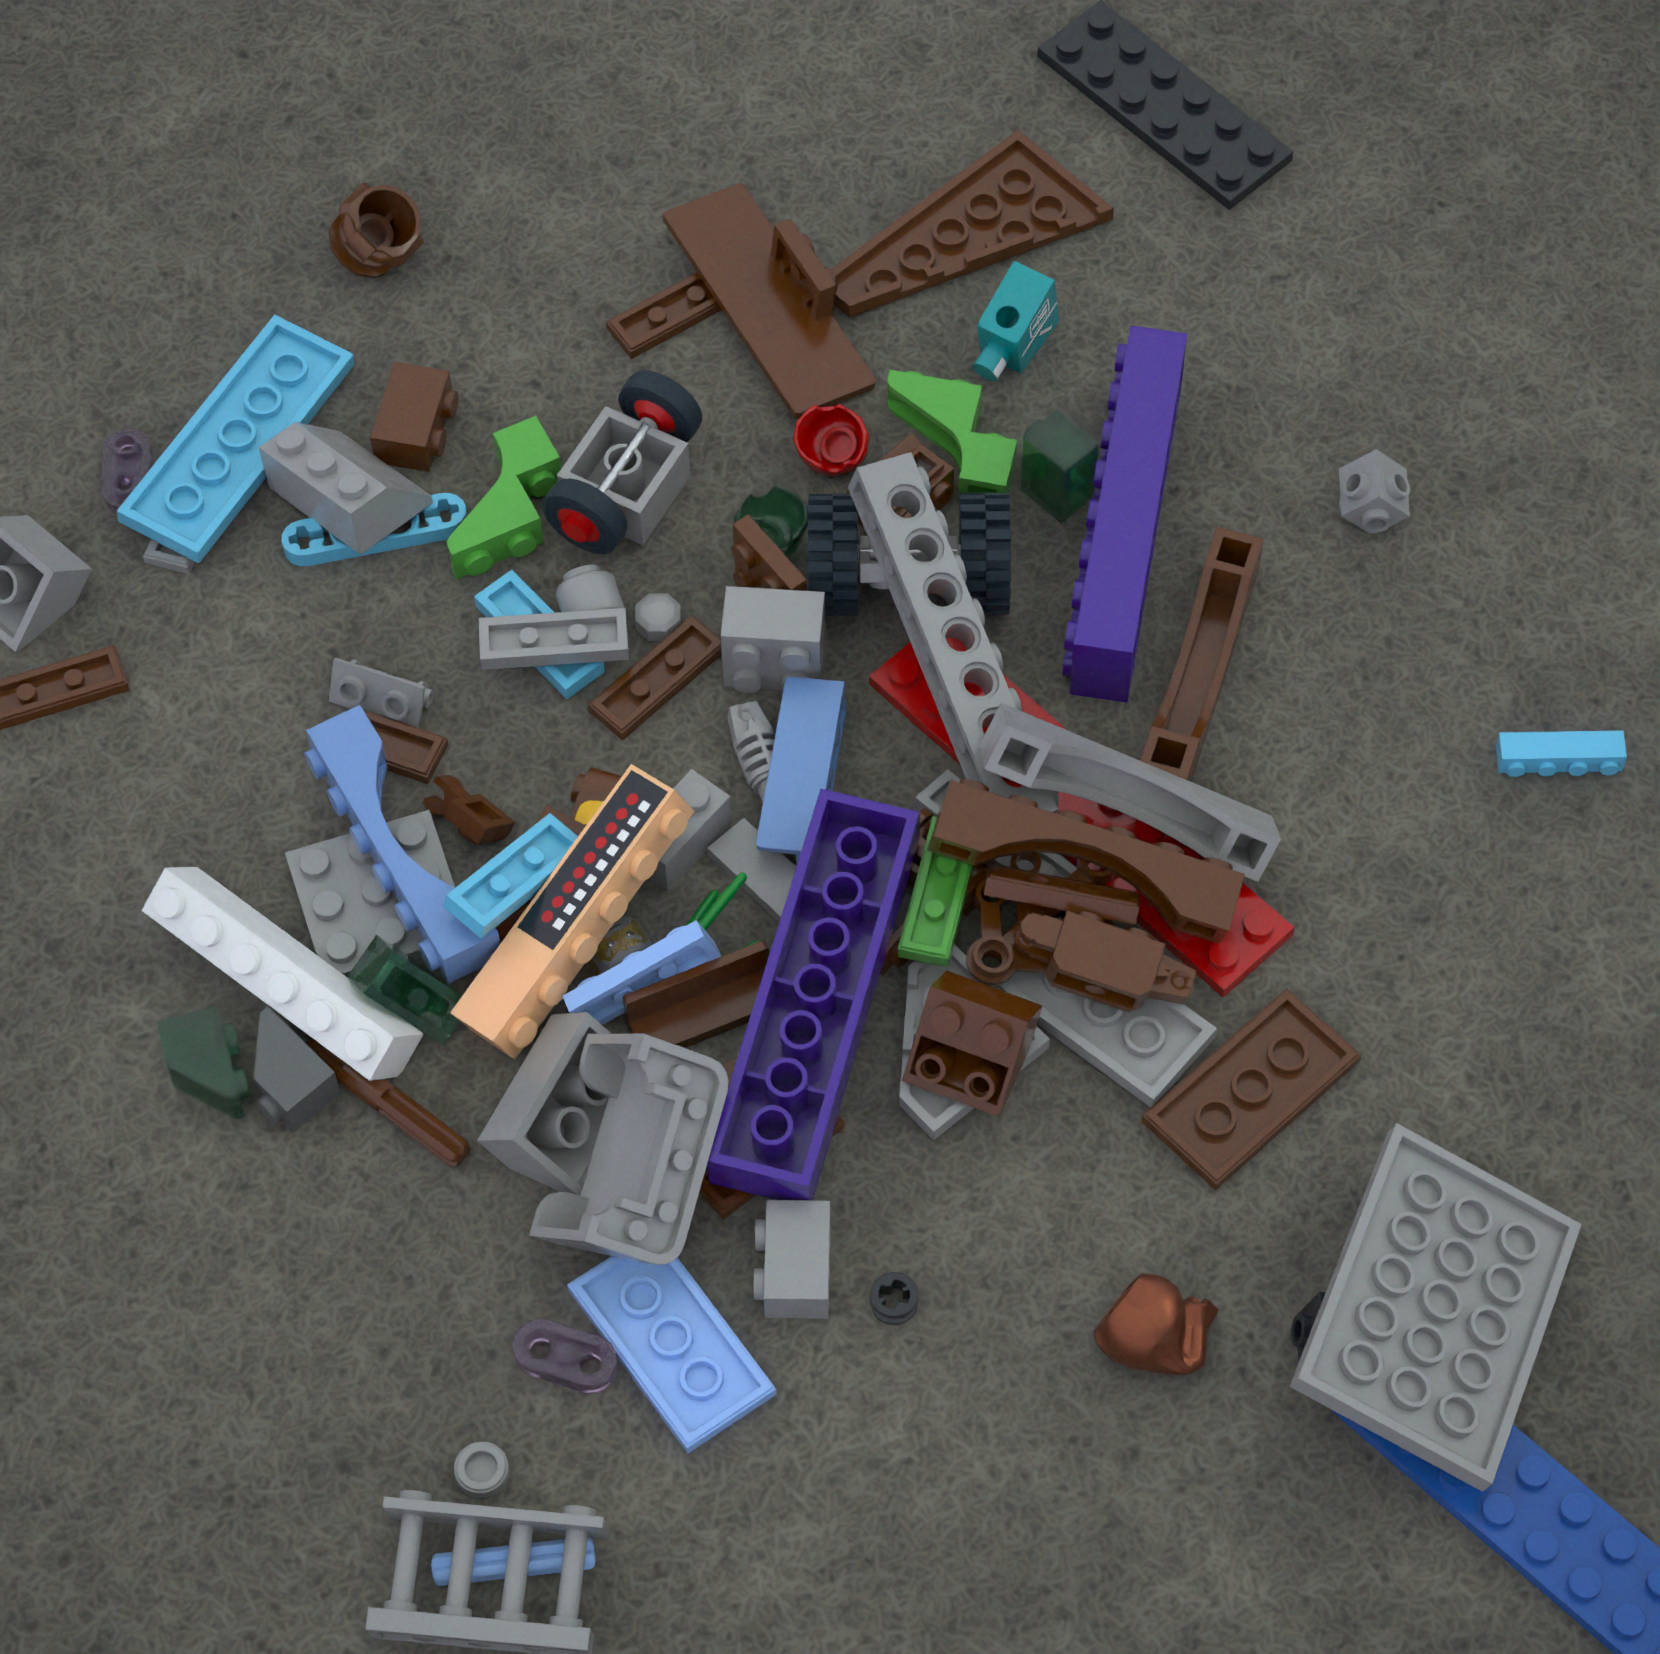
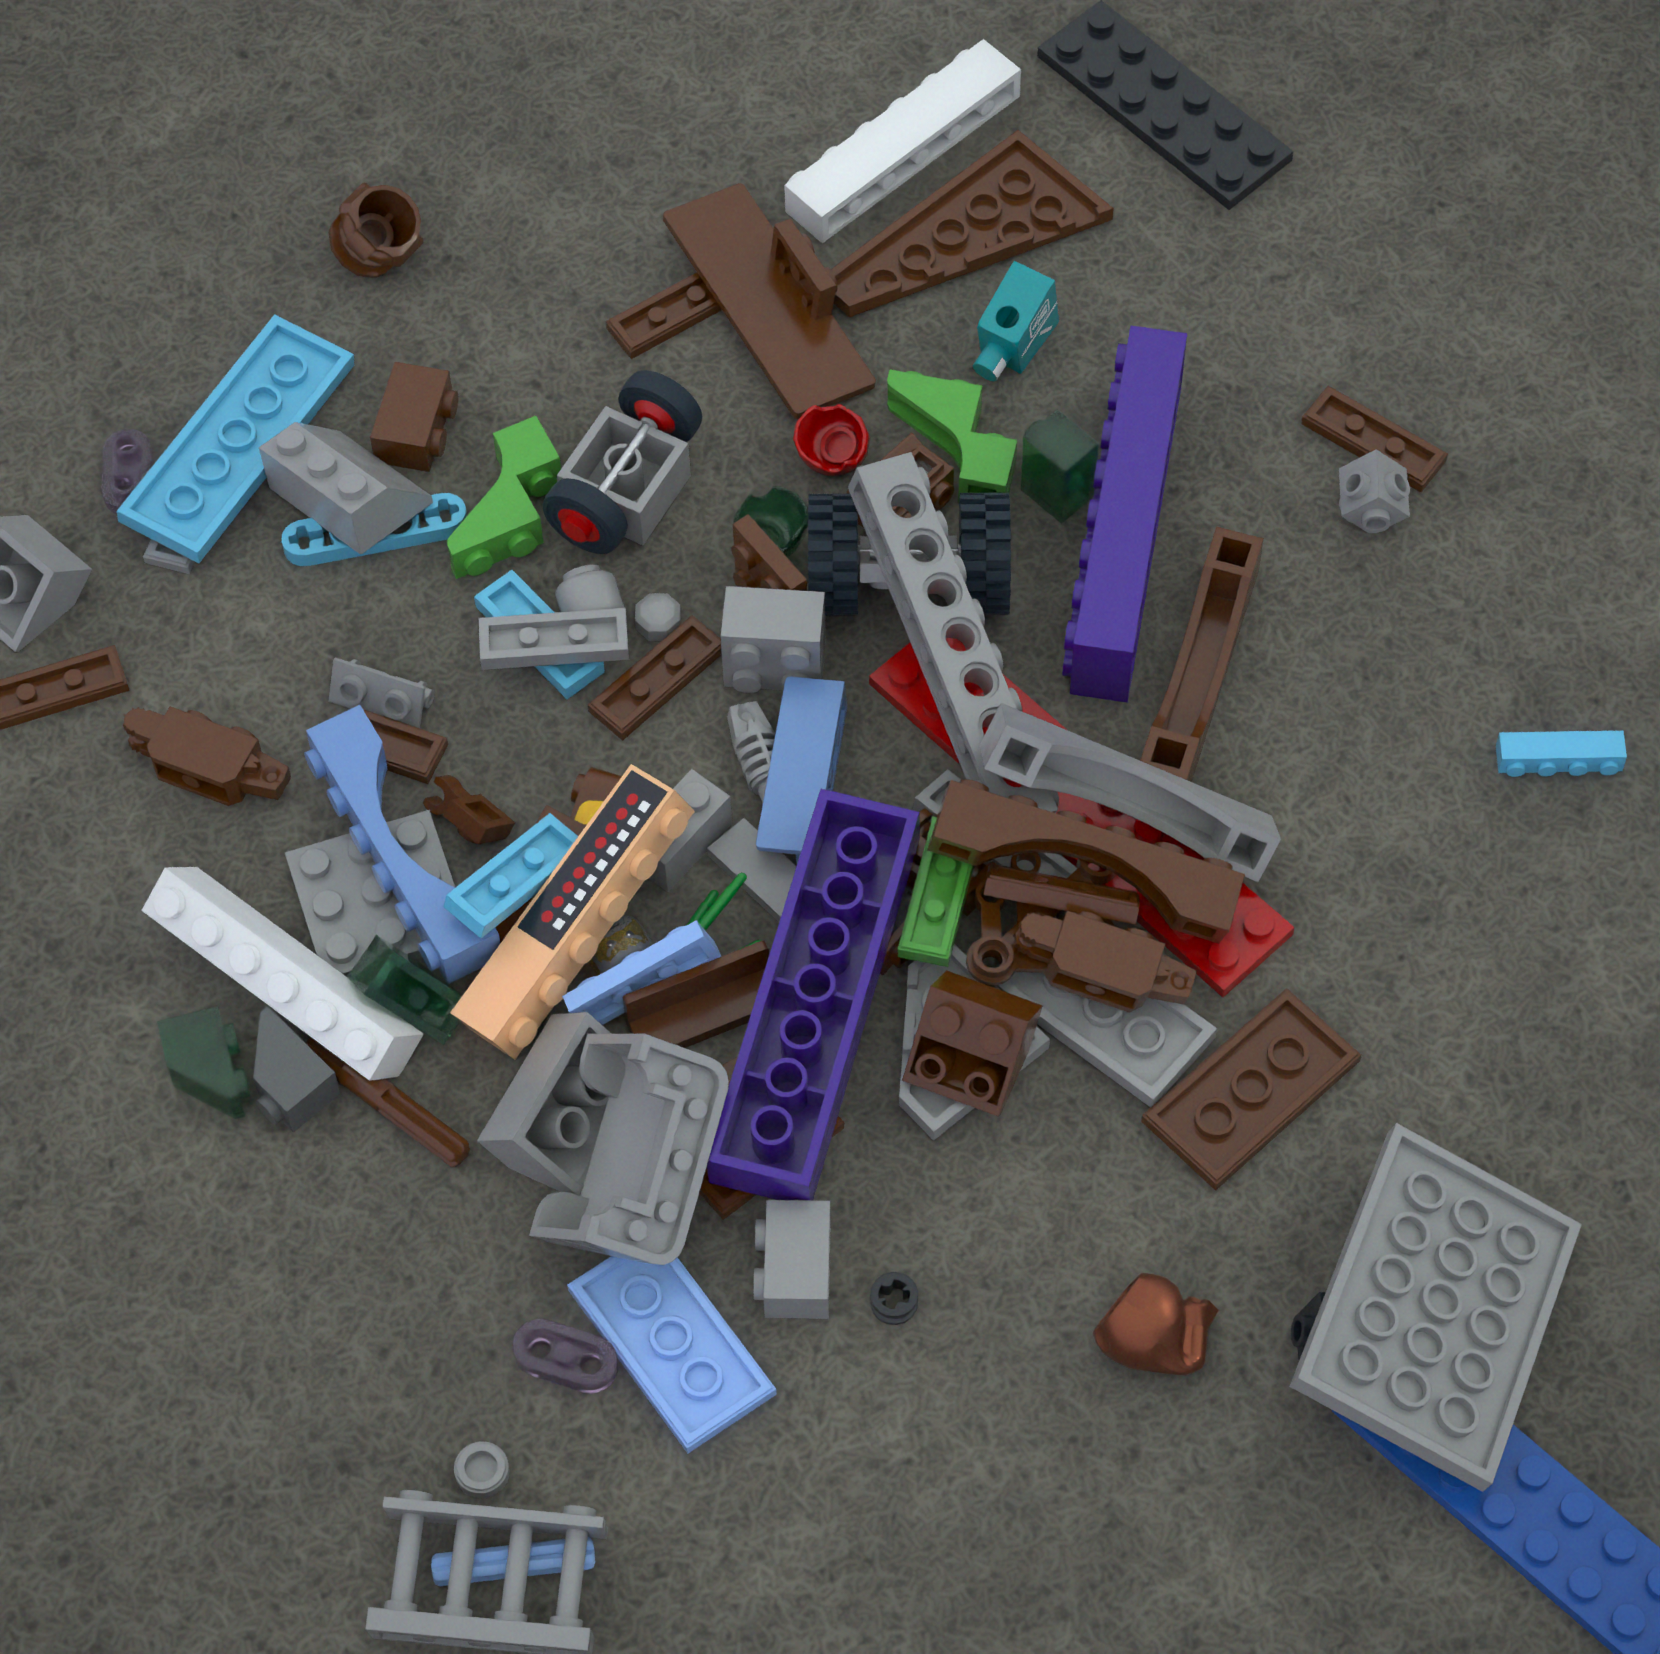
none -> reddish brown hinge [123,706,291,806]
none -> white brick [784,39,1021,243]
none -> reddish brown tile [1301,385,1448,492]

